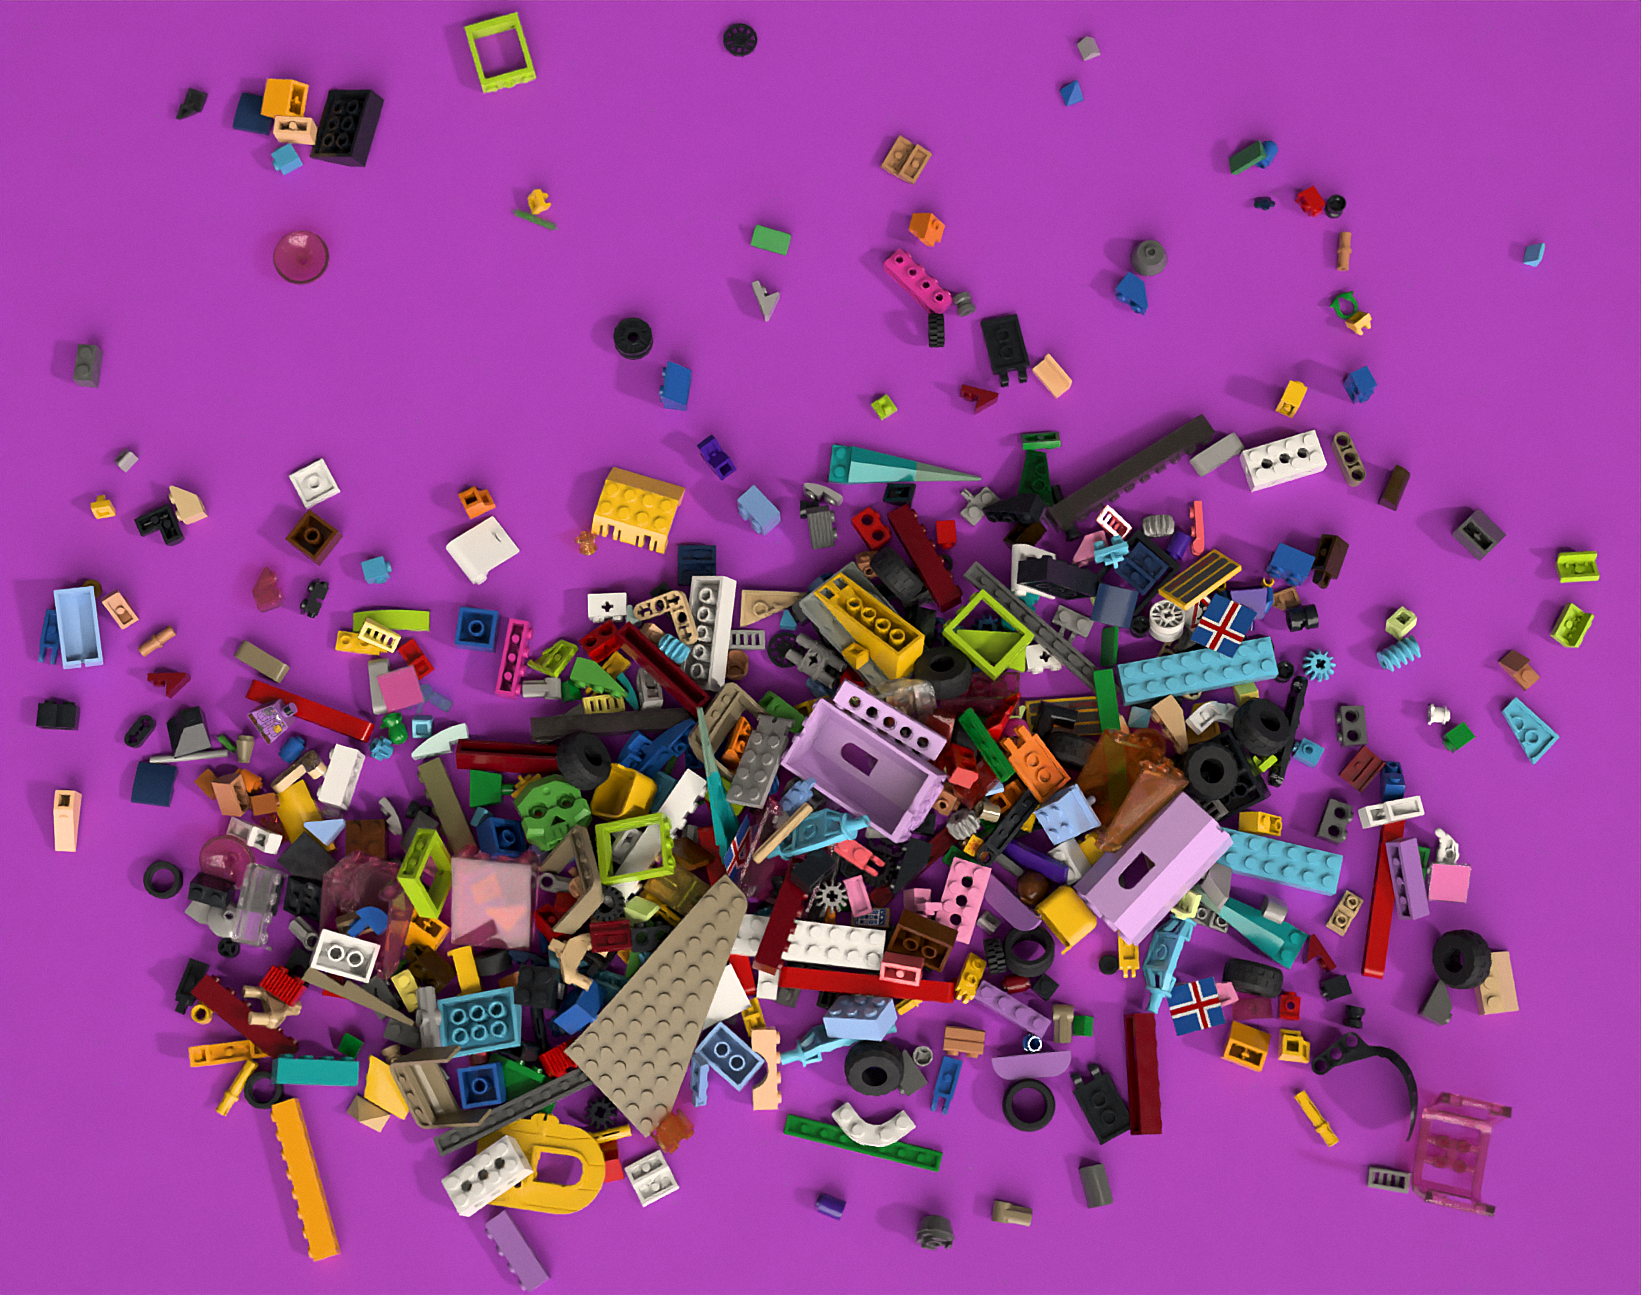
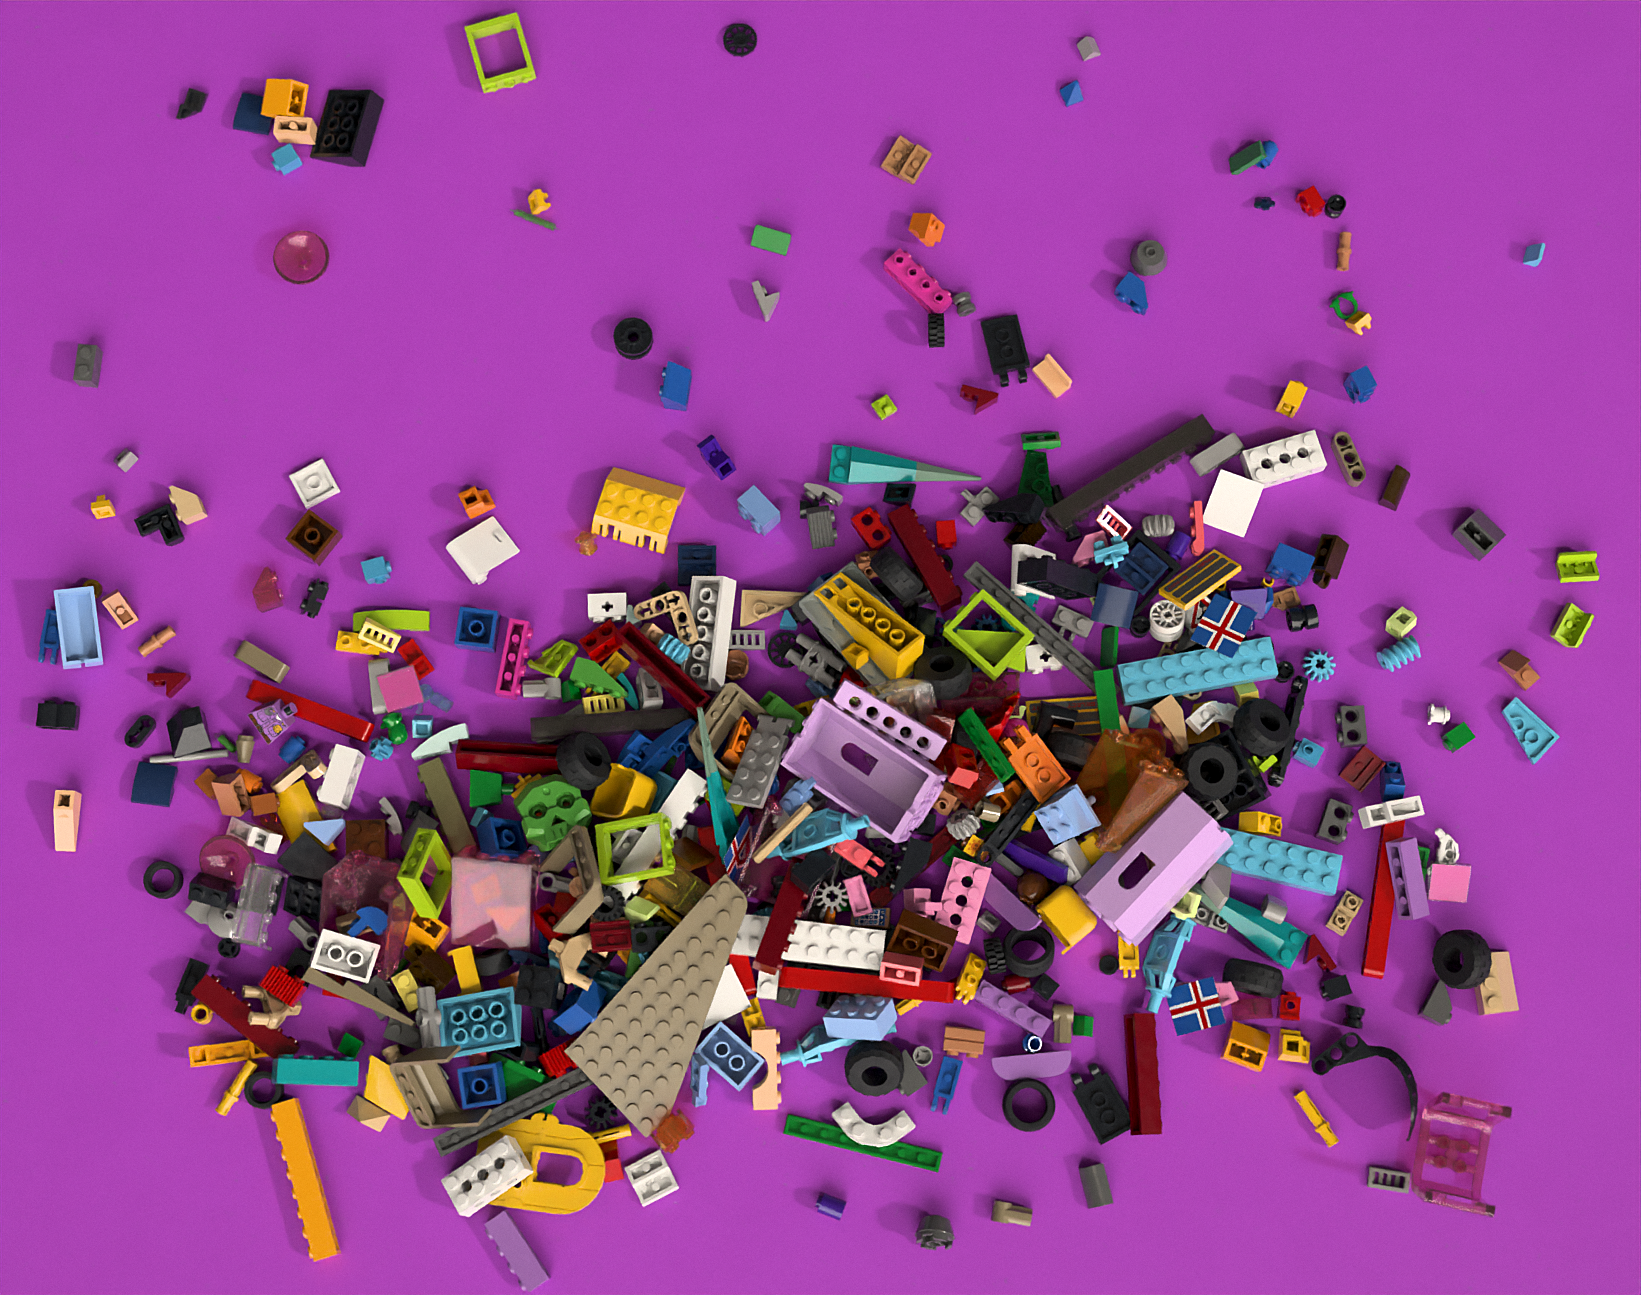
none -> white sticker [1203,469,1264,538]

